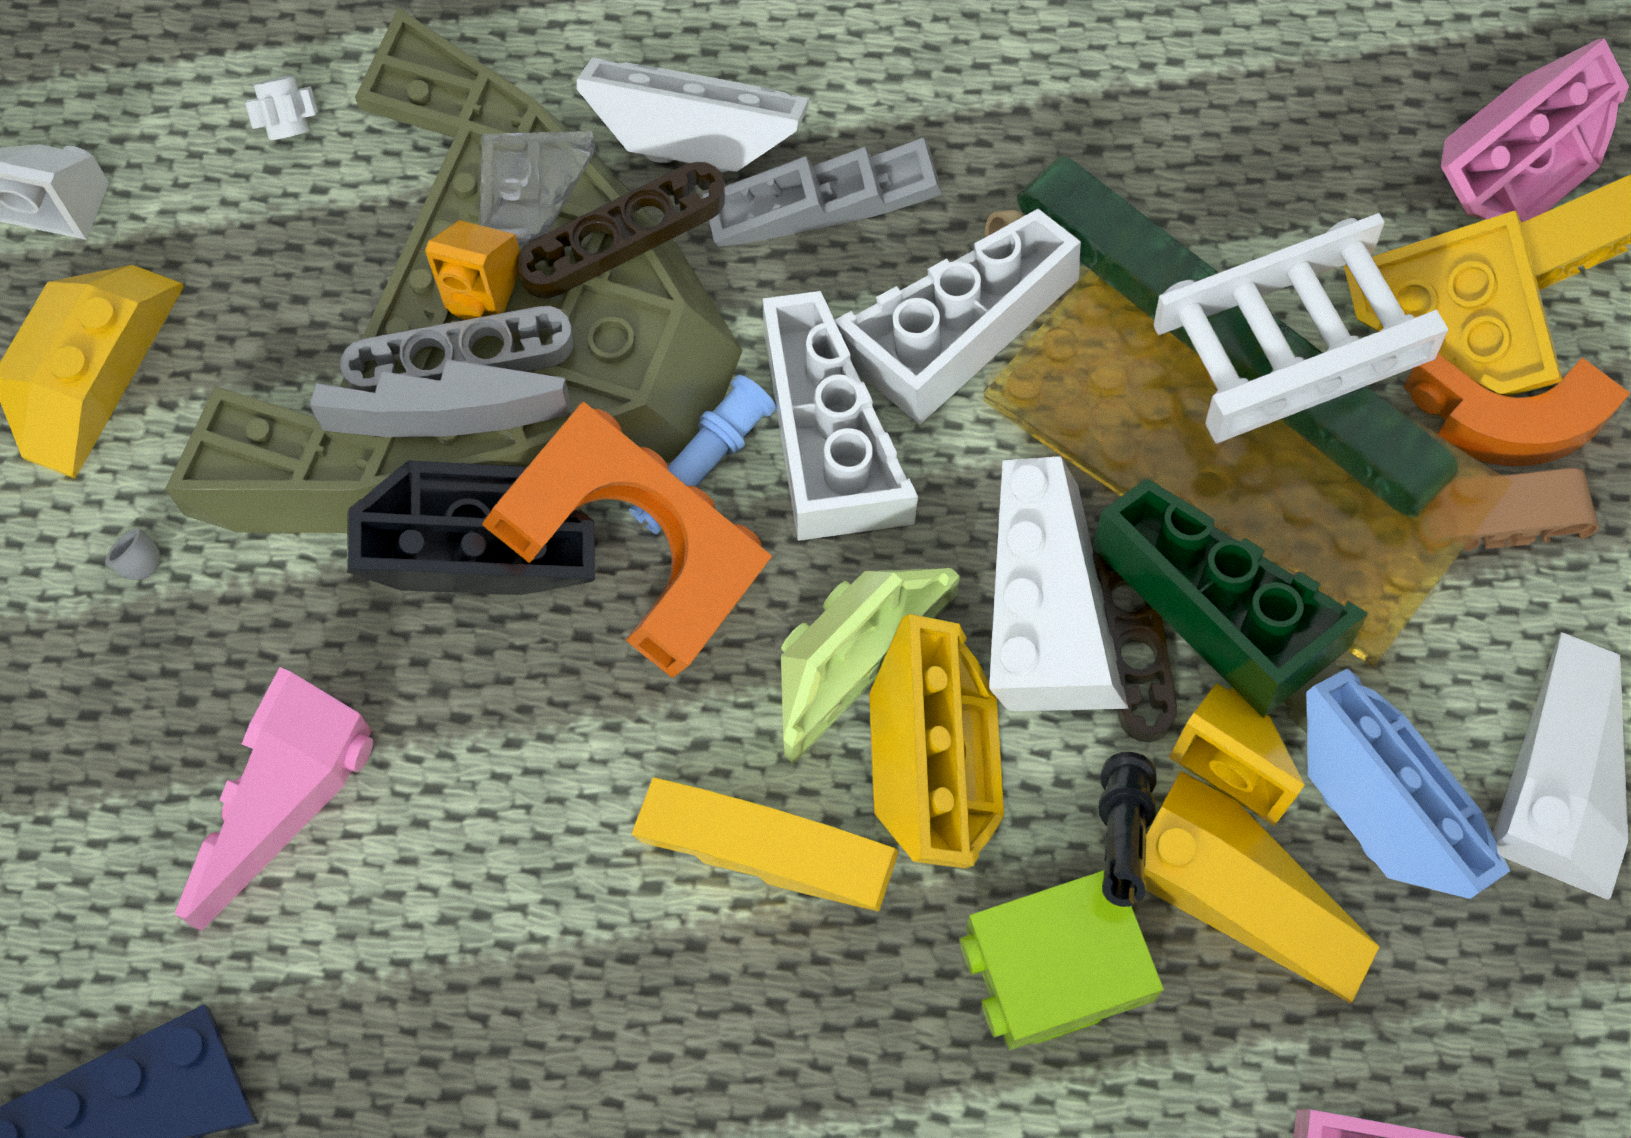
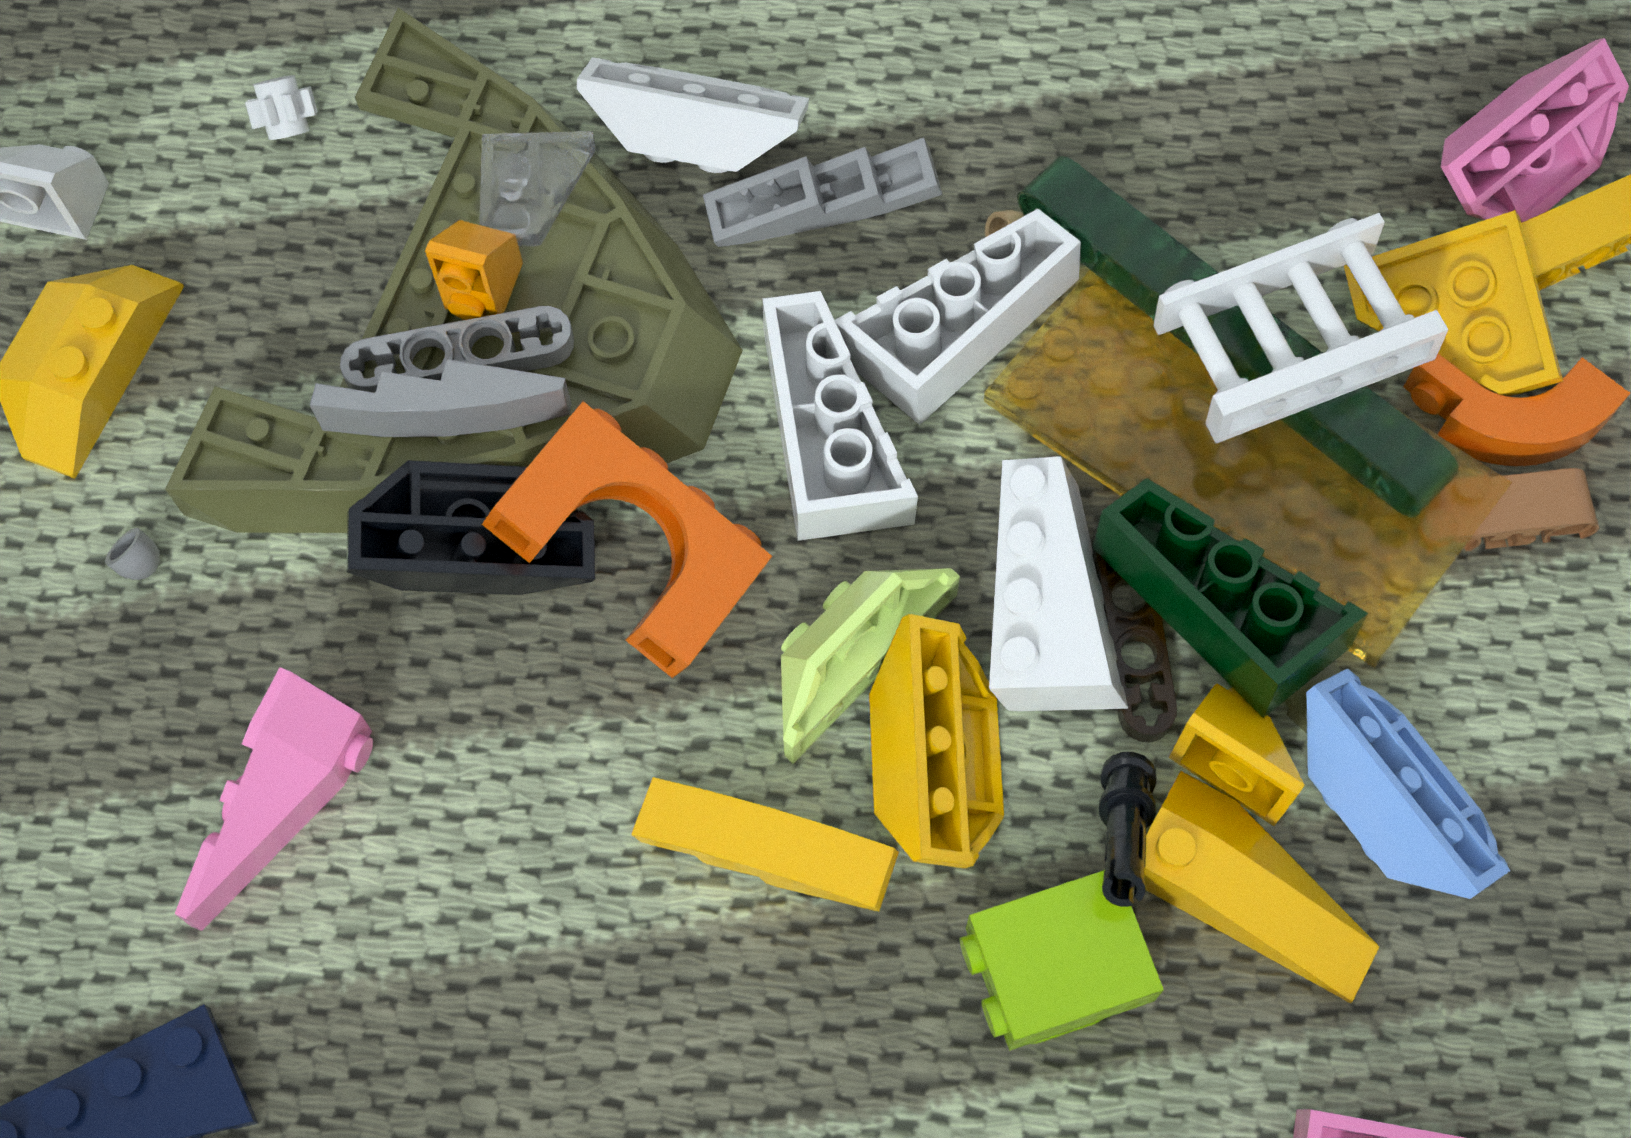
dark brown beam [517,162,726,298] -> none
light blue pin [628,375,777,534] -> none
white wedge [1493,632,1628,900] -> none

